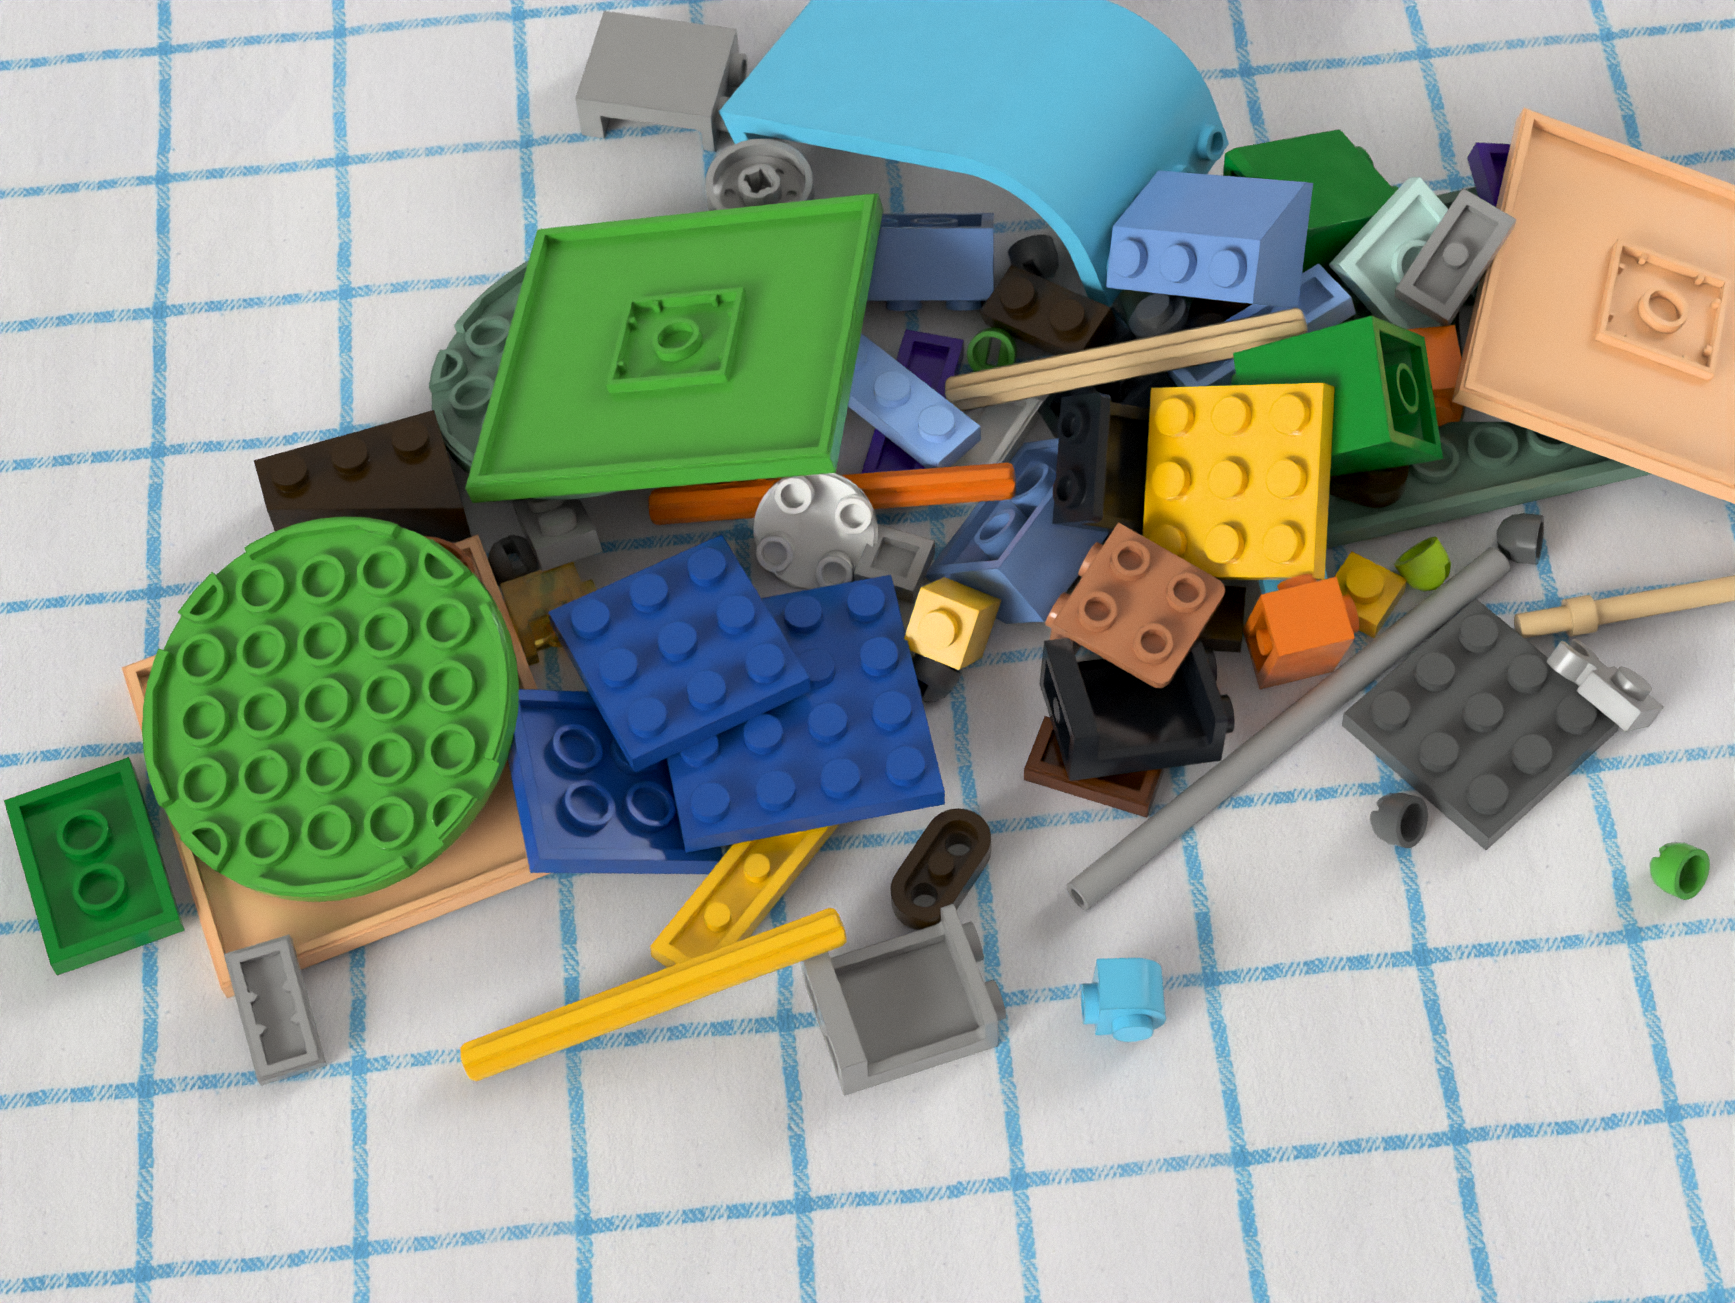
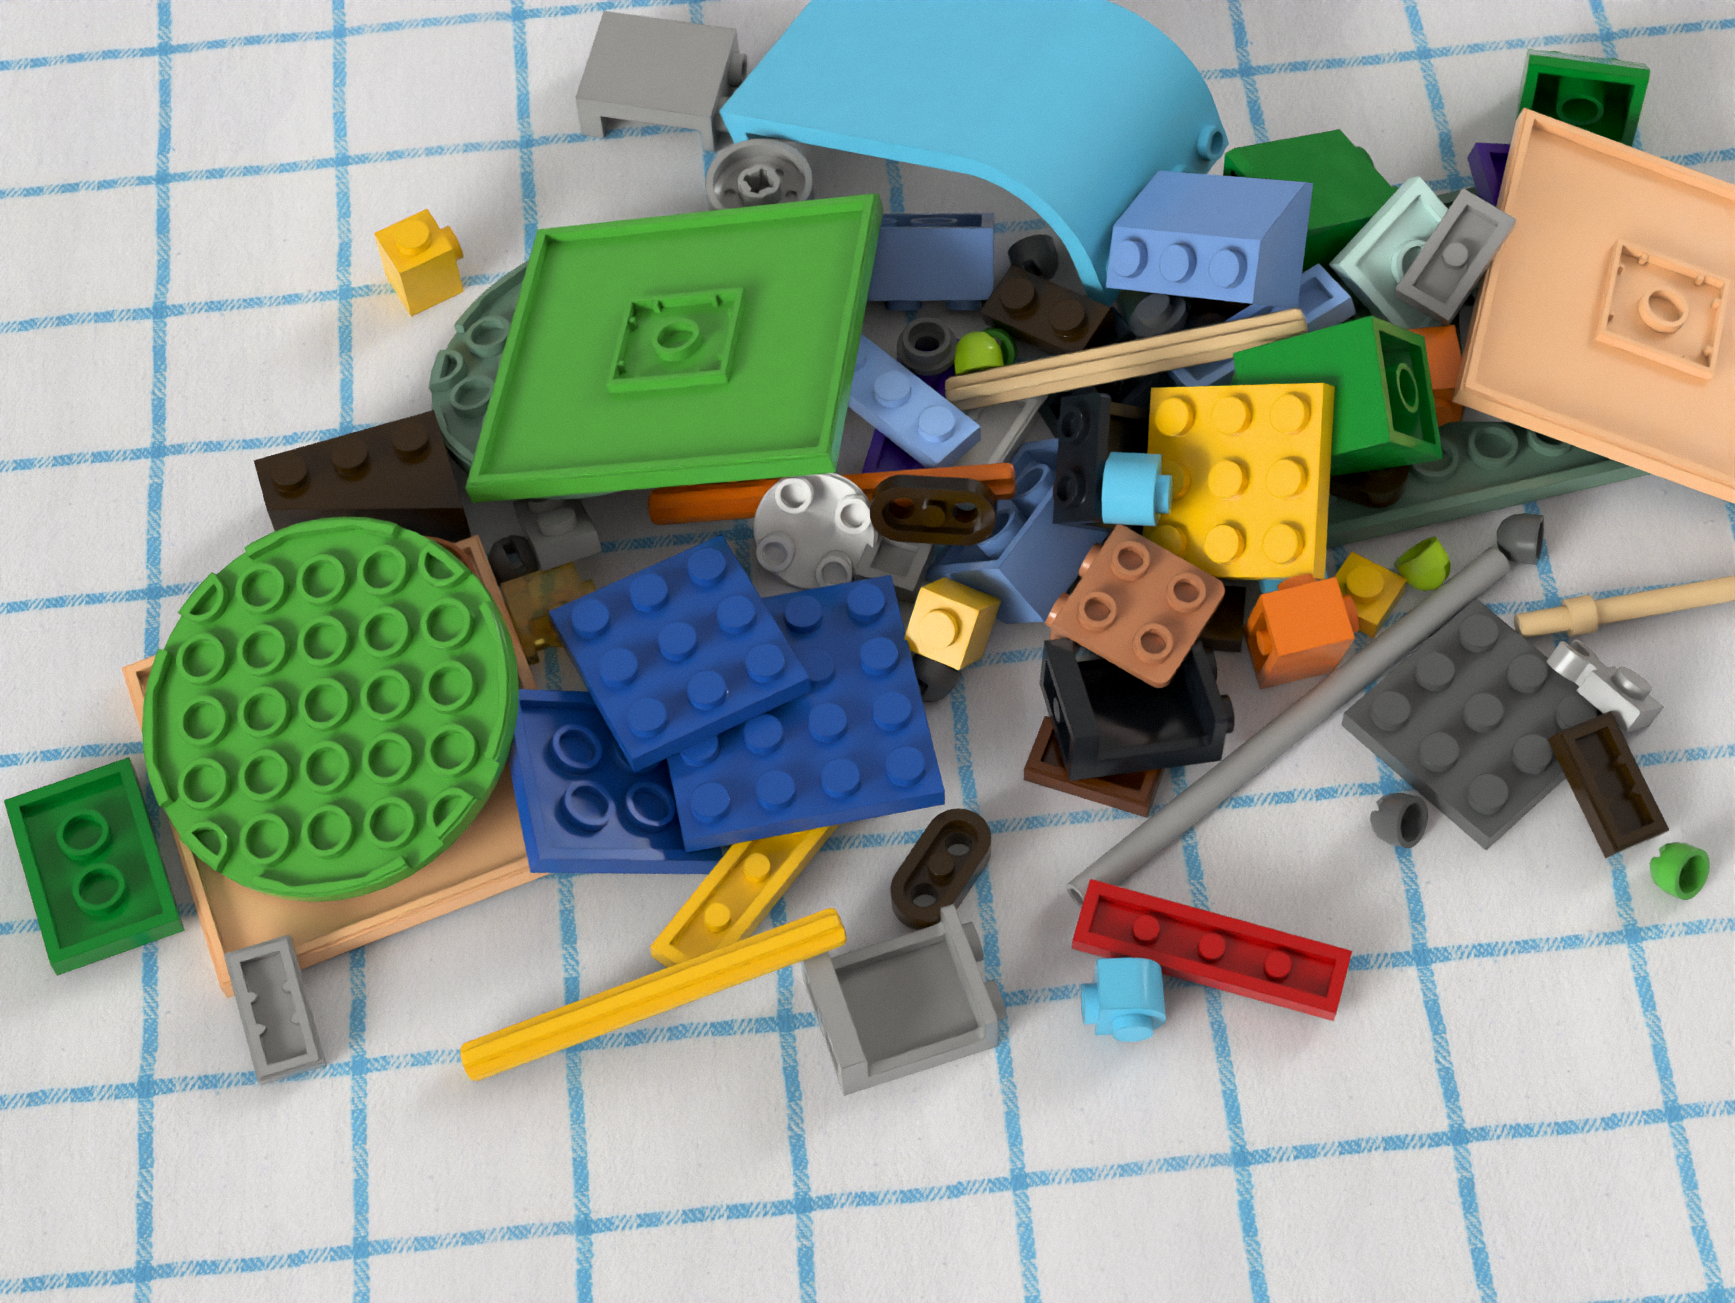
none -> yellow brick [374,209,464,317]
none -> dark brown plate [870,475,997,546]
none -> dark grey plate [897,317,957,376]
none -> lime hinge [954,331,1004,375]
none -> red plate [1071,879,1352,1021]
none -> medium azure plate [1102,452,1173,526]
none -> green slope [1515,49,1650,147]
none -> dark brown plate [1547,711,1669,859]

